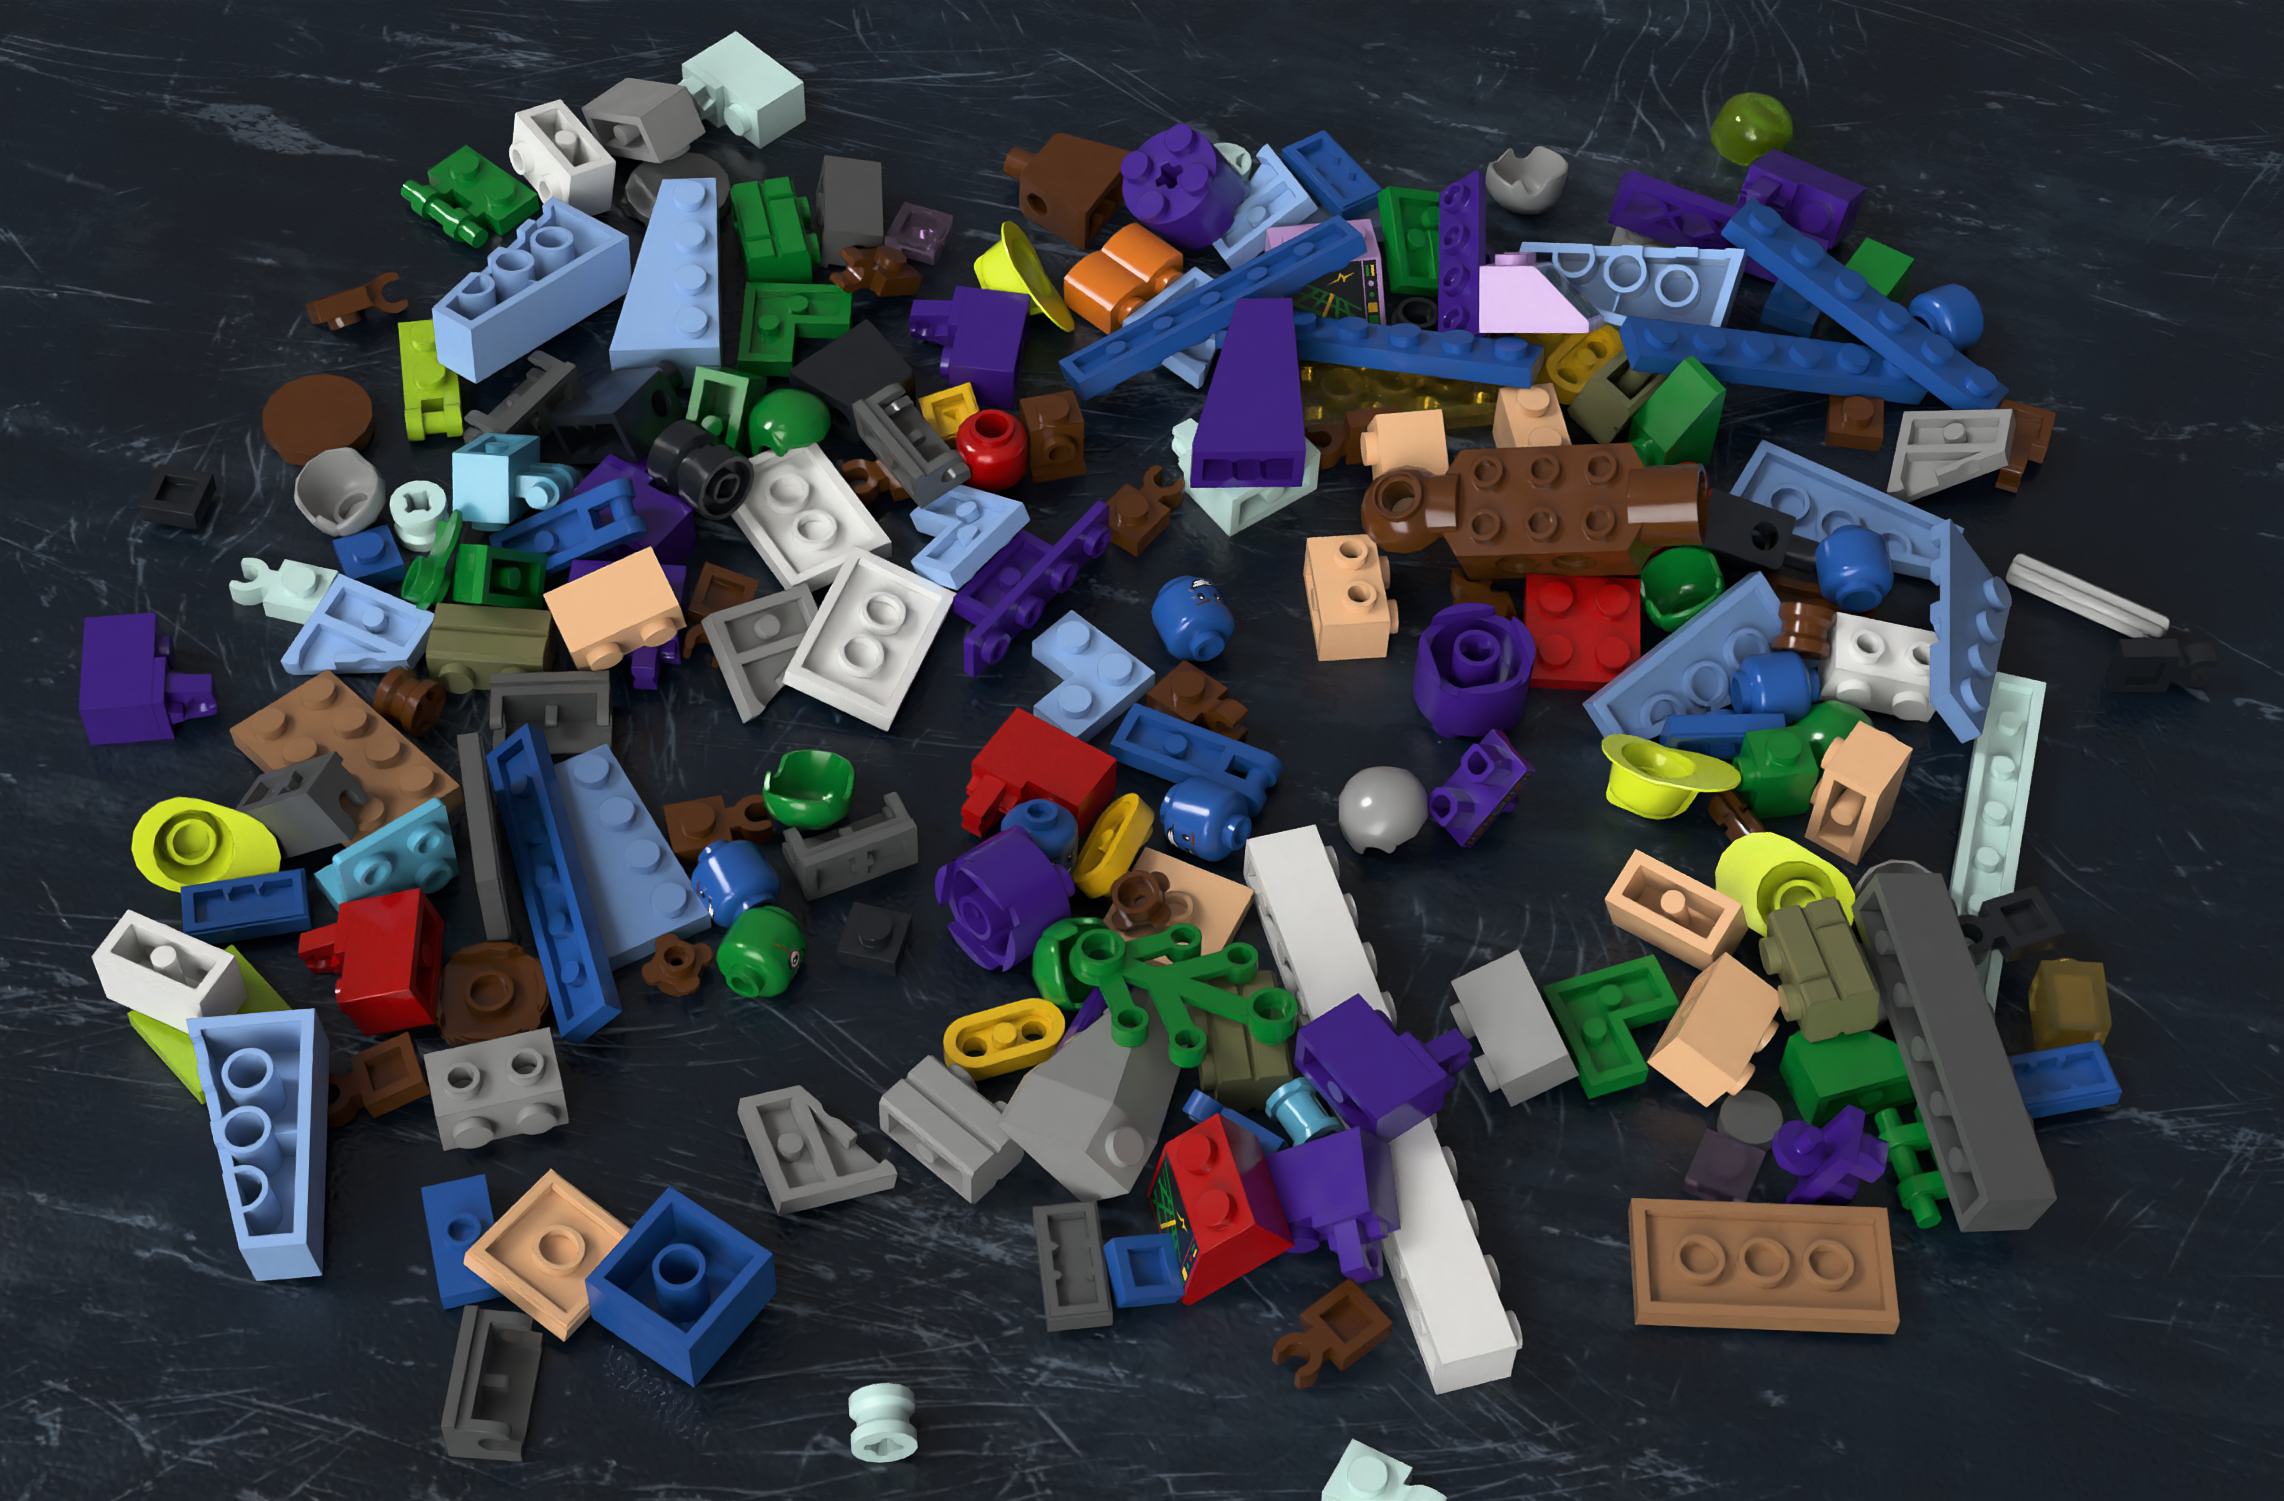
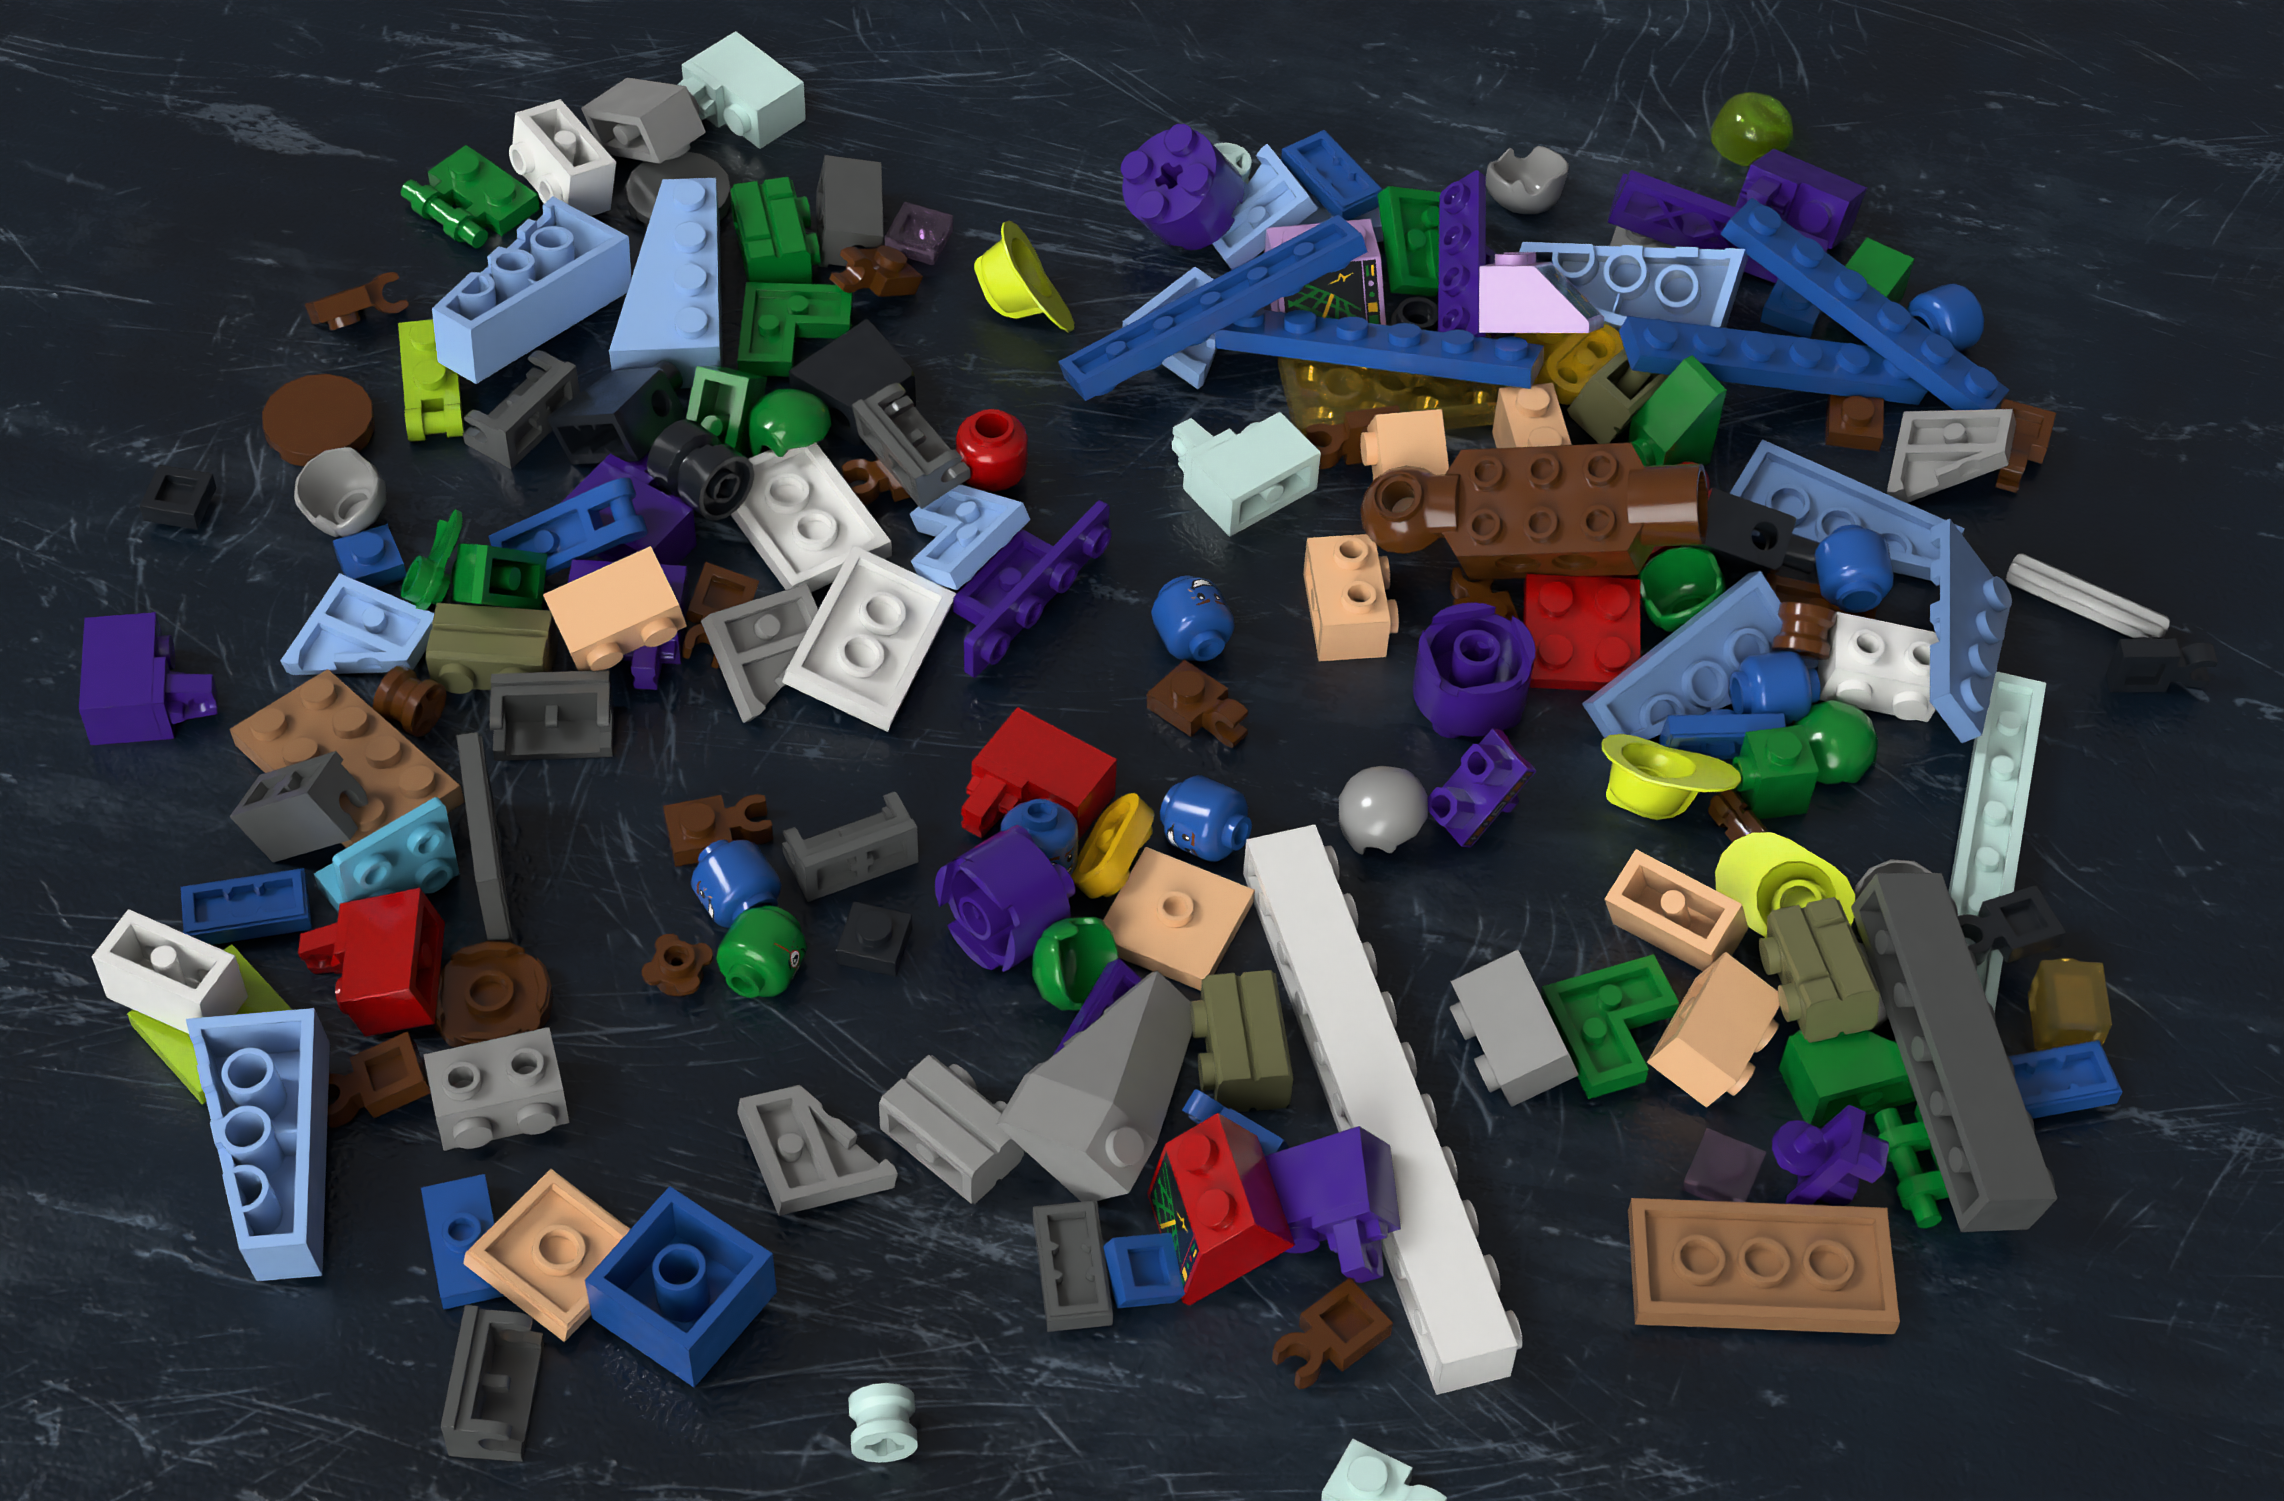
neon yellow piece [131,797,281,893] -> none
light aqua plate [229,558,339,624] -> none
light aqua wheel [389,480,450,552] -> none
medium azure brick [452,433,578,531] -> none
blue plate [486,723,622,1045] -> none
medium blue wing [554,743,712,972] -> none
green hair [762,749,856,831] -> none
dark purple hinge [909,286,1030,410] -> none
yellow tile [918,382,979,448] -> none
yellow plate [943,998,1065,1081] -> none
reddish brown torso [1003,132,1130,251] -> none
reddish brown brick [1019,390,1086,484] -> none
light blue plate [1032,610,1155,743] -> none
orange brick [1064,222,1183,335] -> none
green plant [1069,923,1298,1068] -> none
reddish brown plate [1106,465,1185,557] -> none
blue plate [1109,702,1283,817] -> none
reddish brown plate [1110,870,1171,932] -> none
dark purple slope [1190,297,1306,488] -> none
medium azure bush [1265,1077,1345,1147] -> none
dark purple hinge [1294,993,1472,1143] -> none
dark grey tile [1717,1090,1783,1155] -> none
light nougat brick [1805,721,1913,865] -> none

